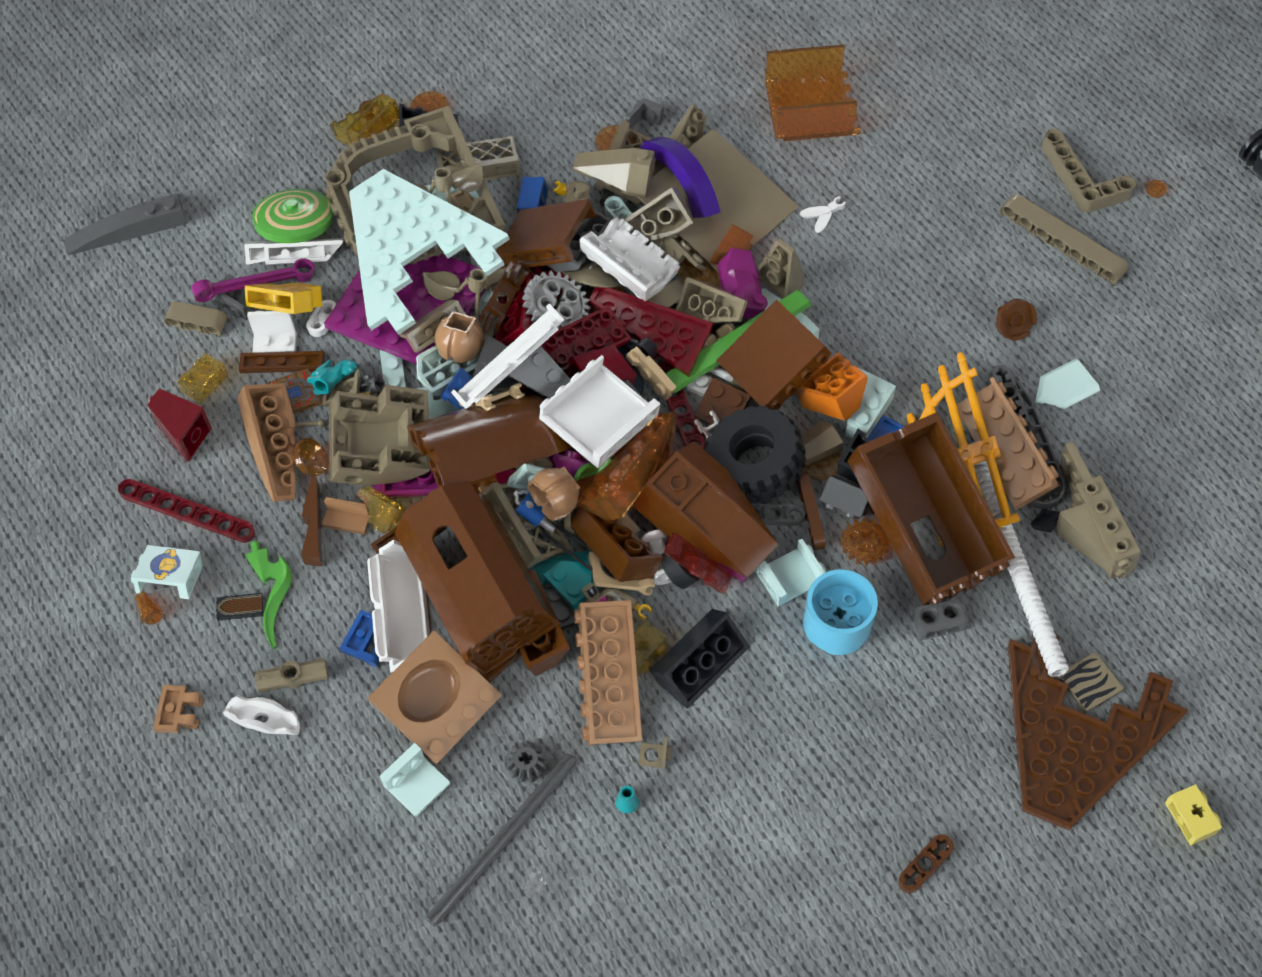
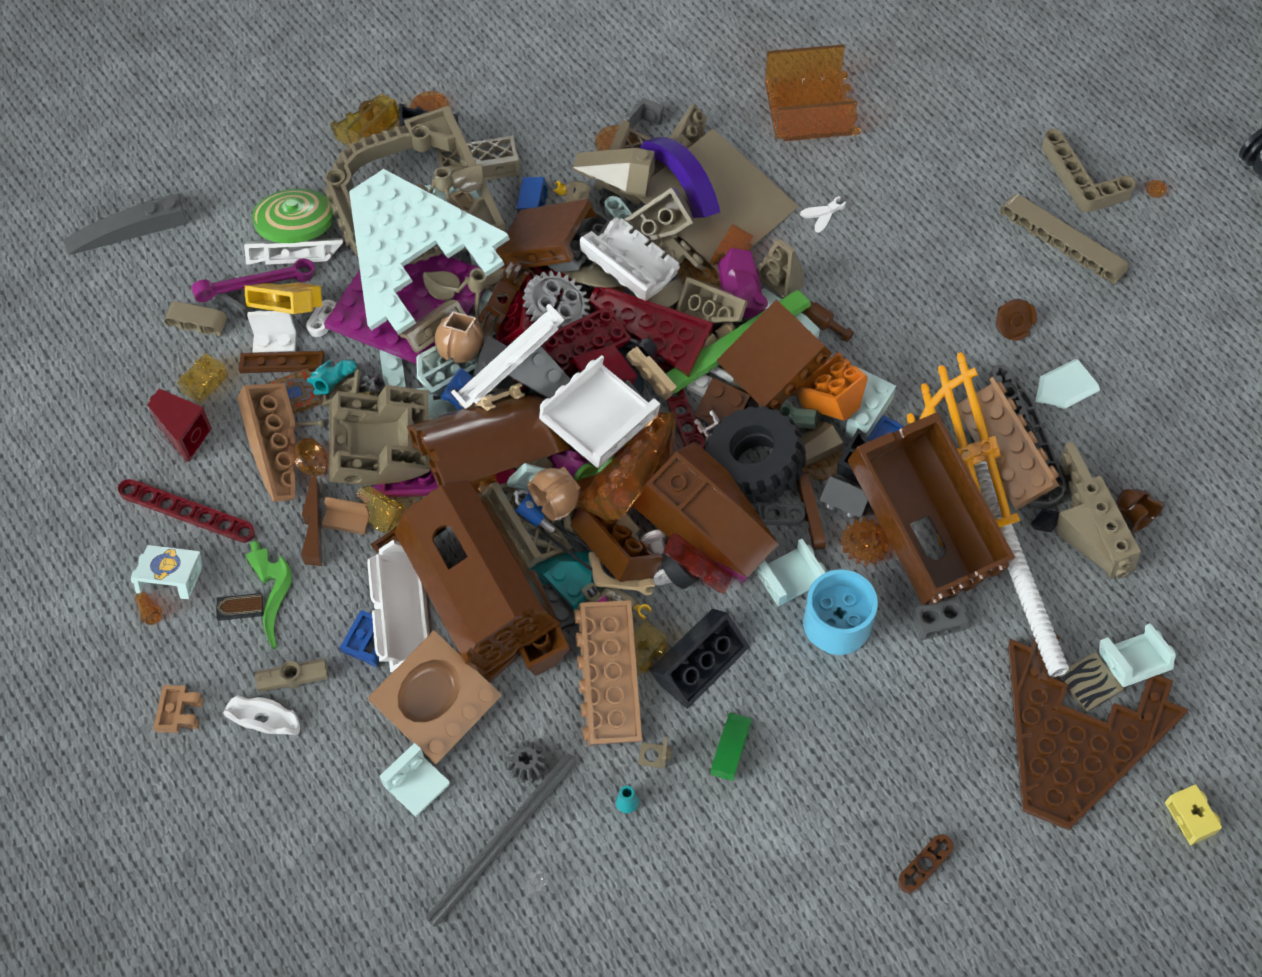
none -> green slope [710,713,752,781]
none -> sand green piece [779,403,818,429]
none -> reddish brown piece [802,301,854,342]
none -> light aqua panel [1099,623,1176,687]
none -> reddish brown helmet [1116,488,1165,533]

